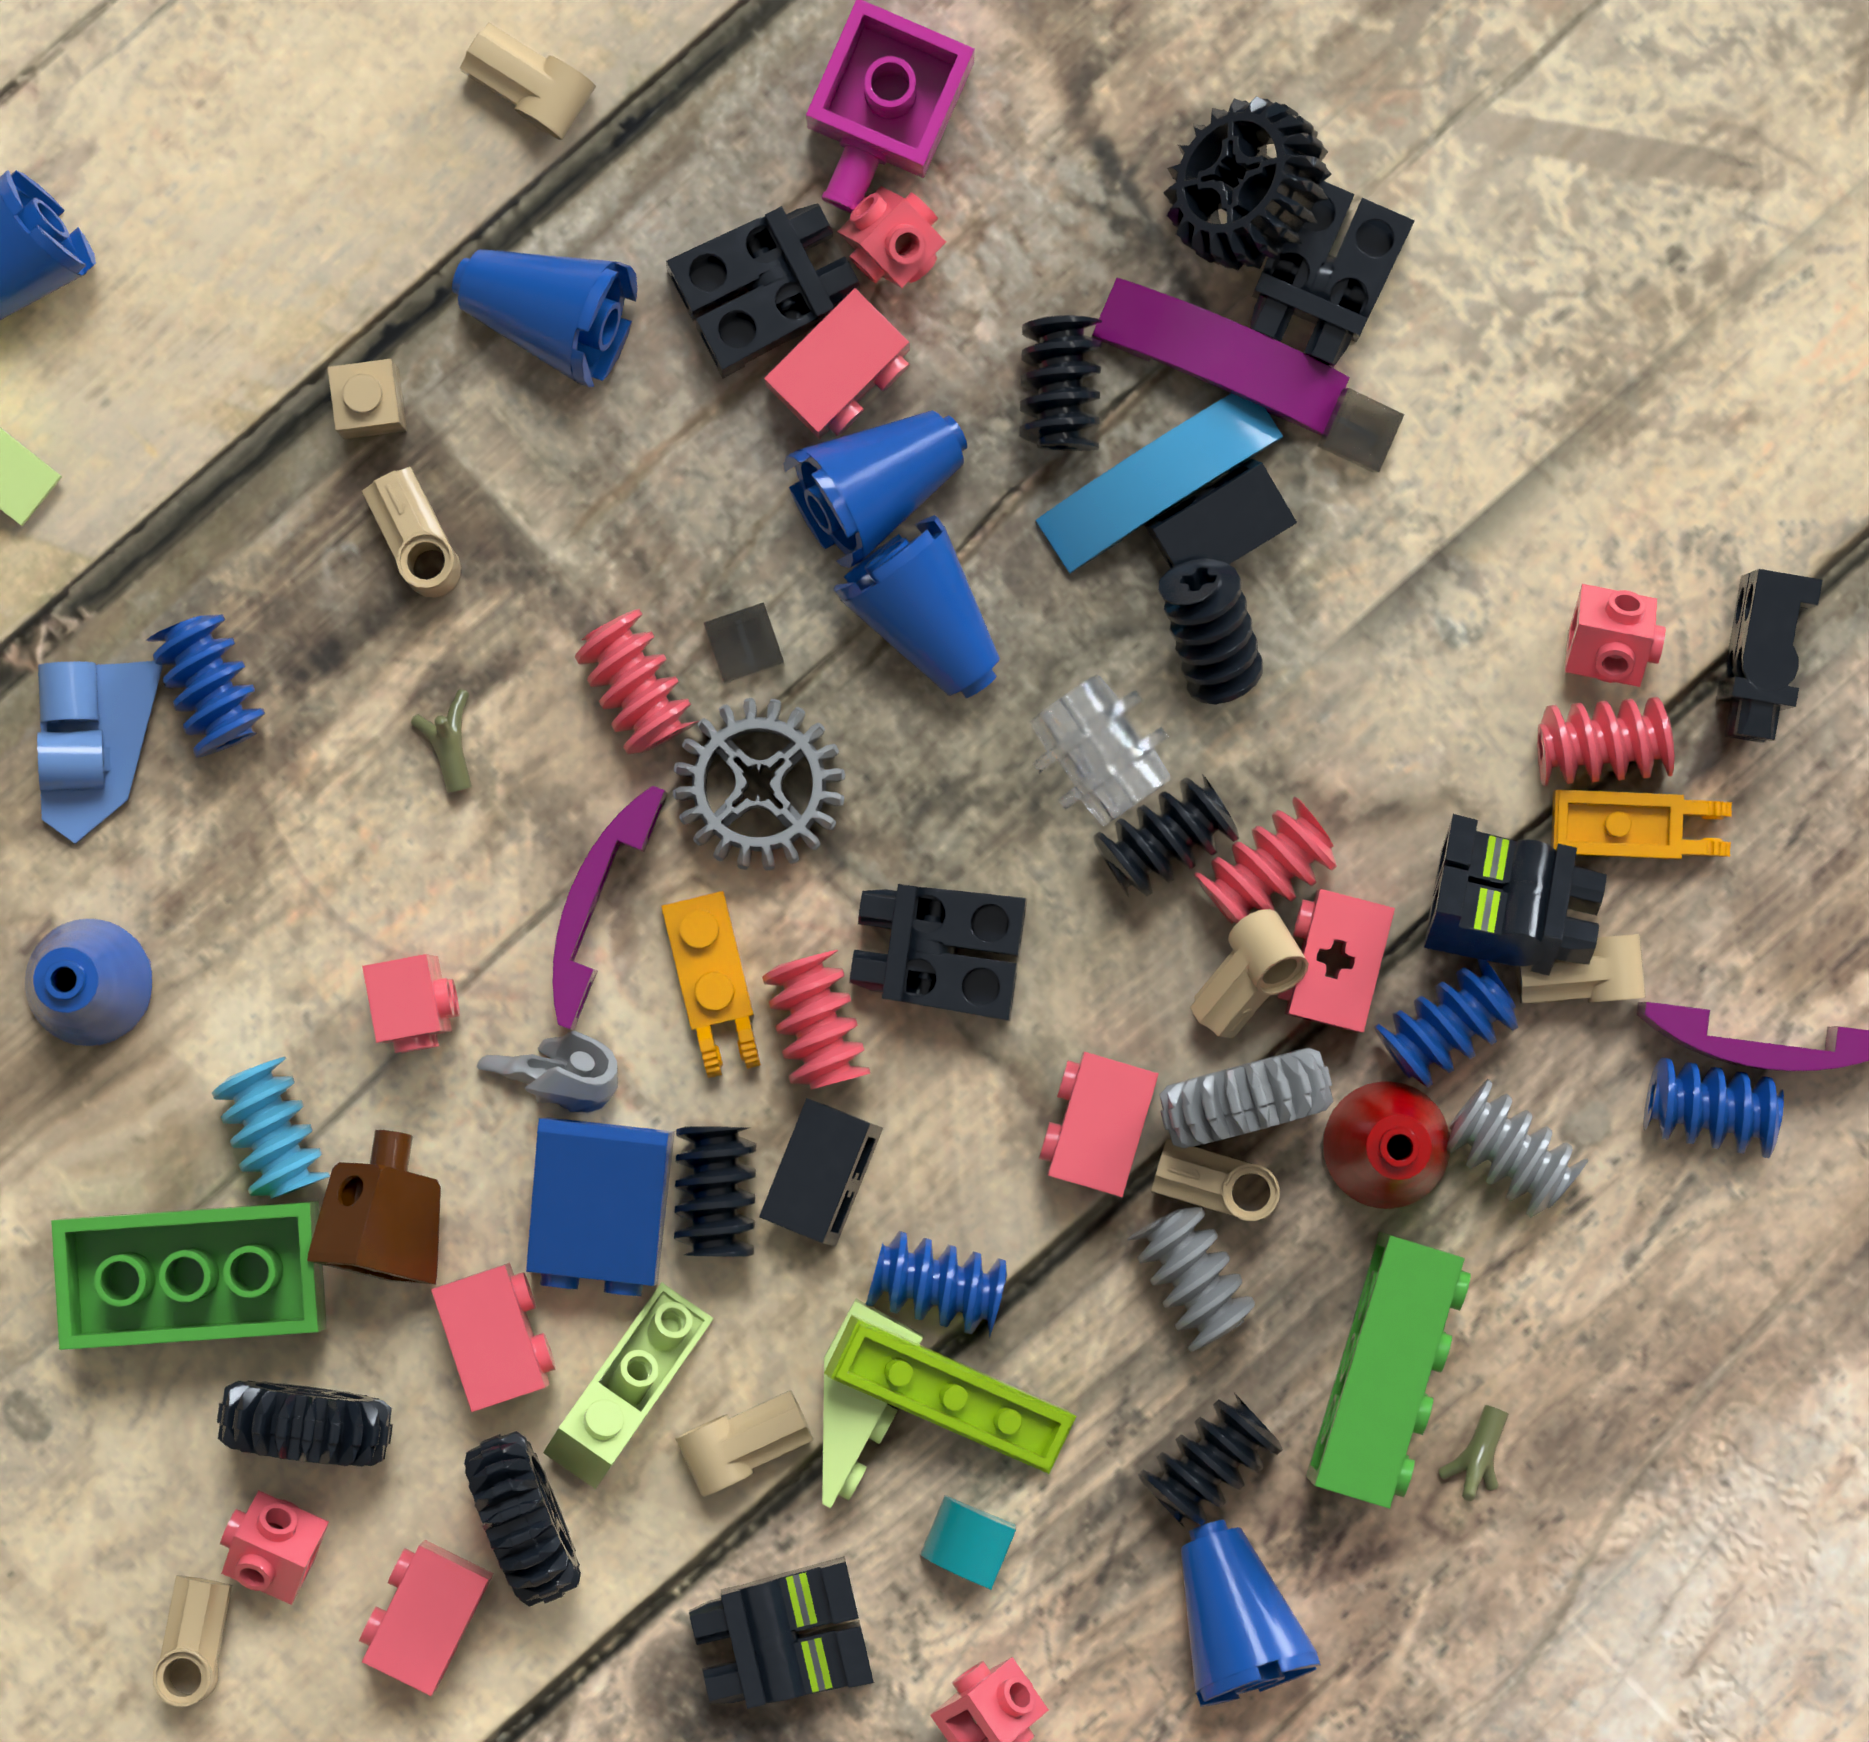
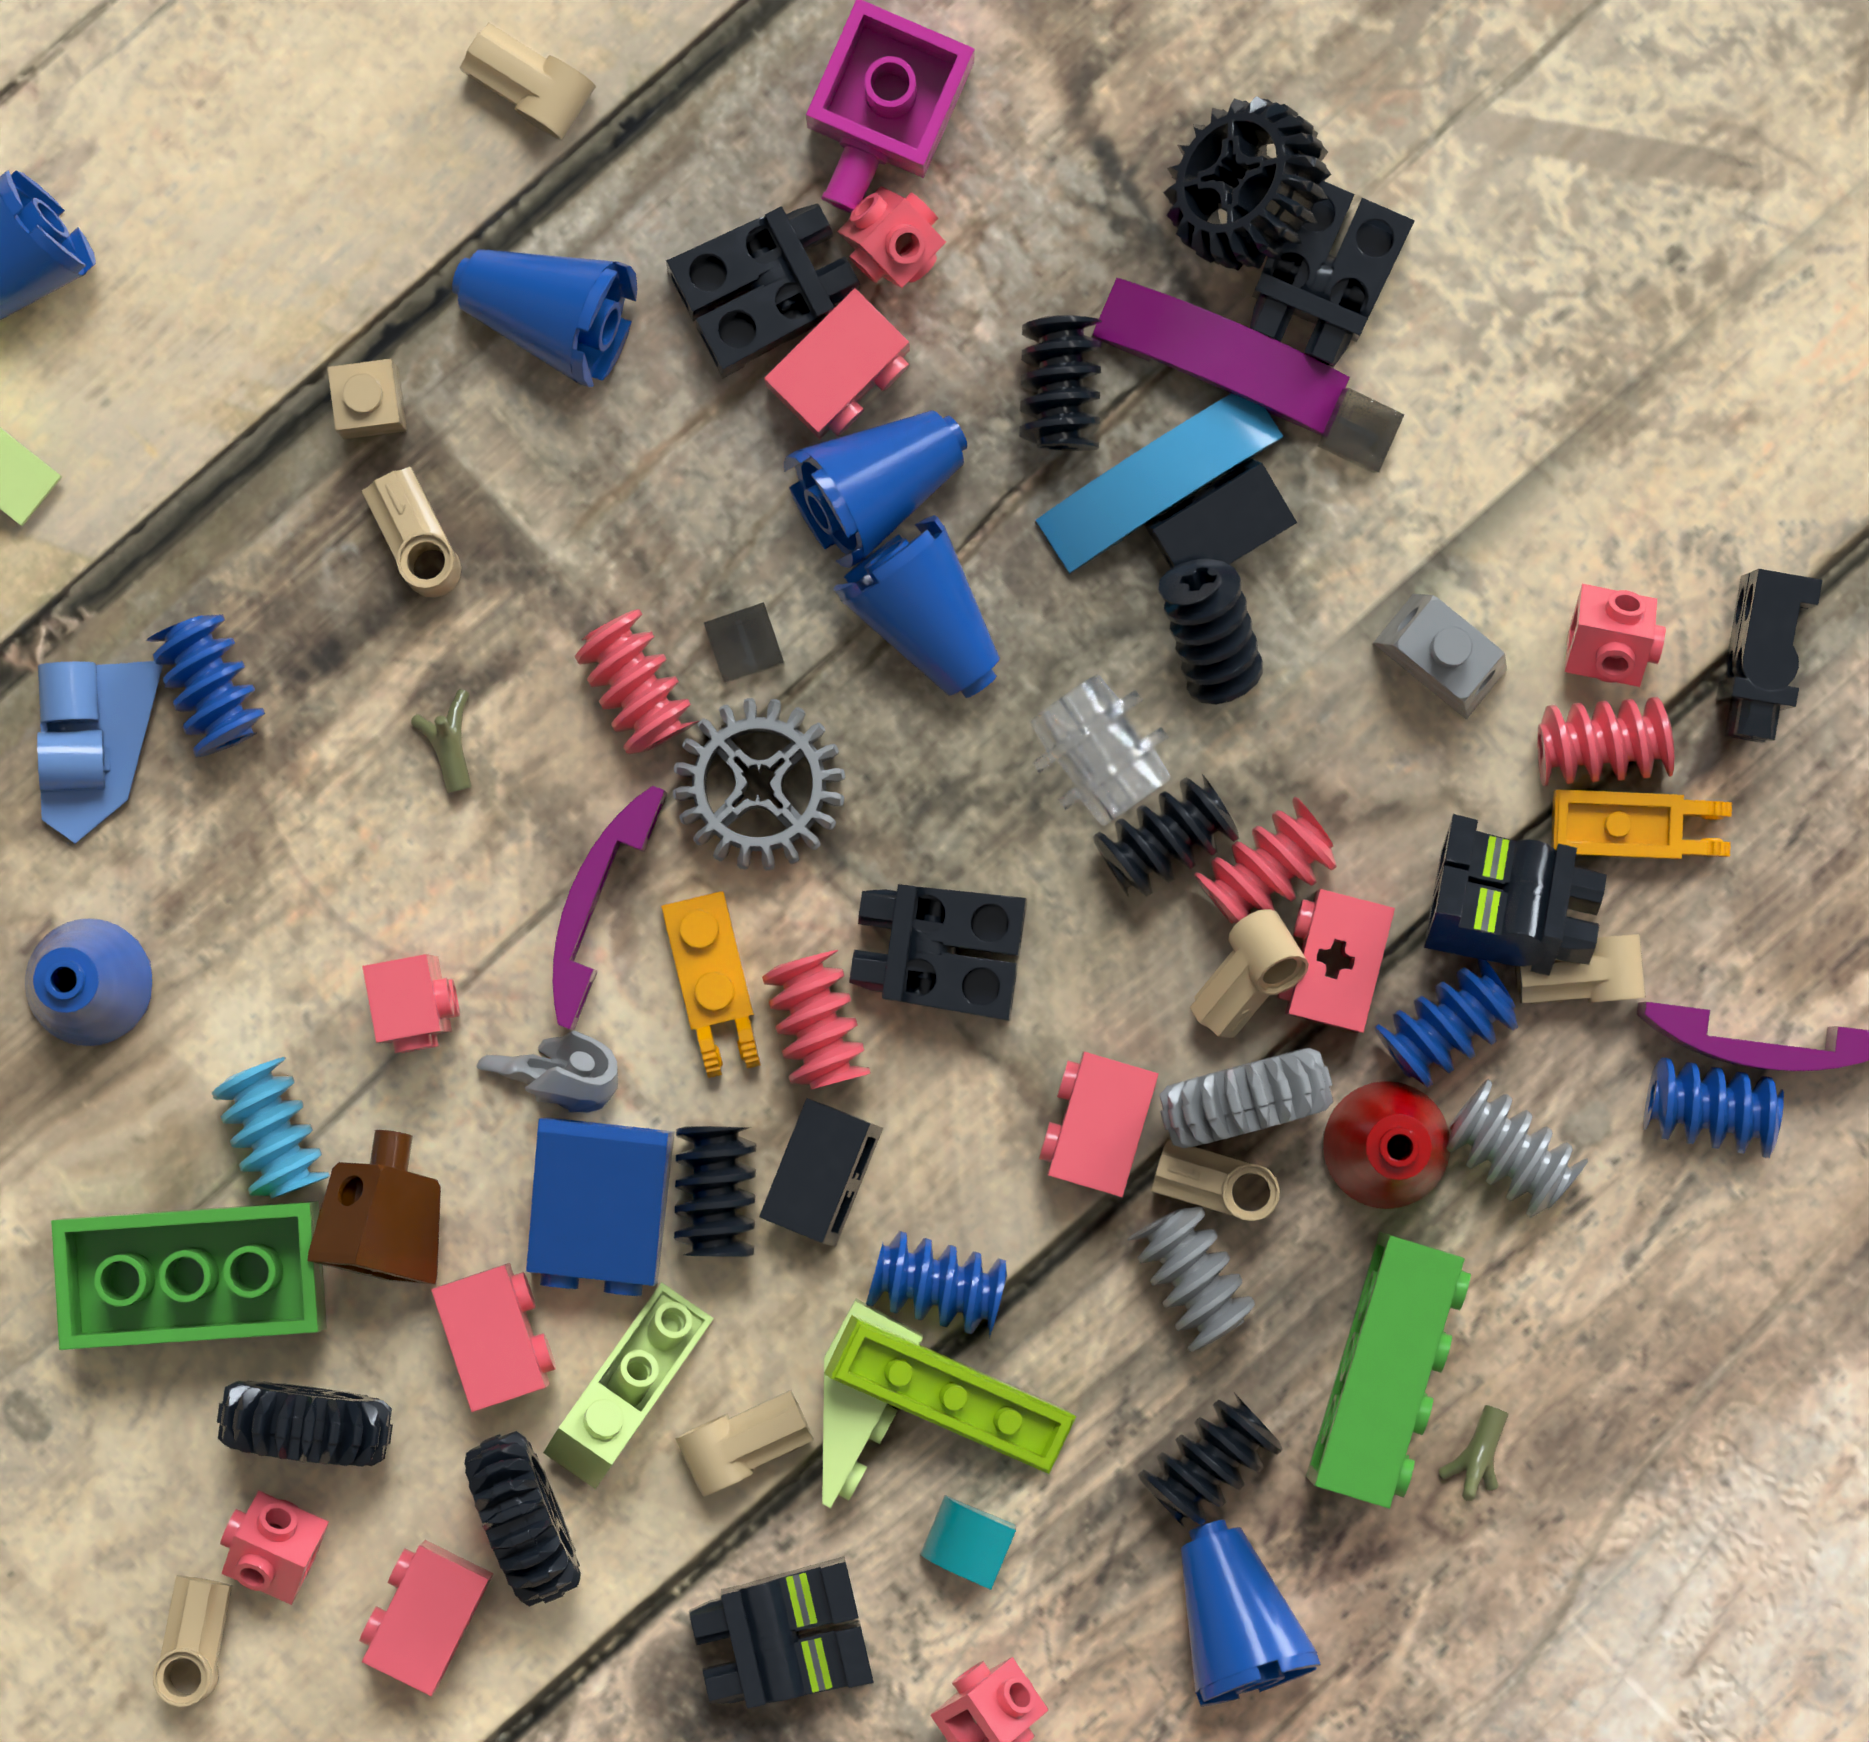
none -> light grey torso [1373,594,1507,719]

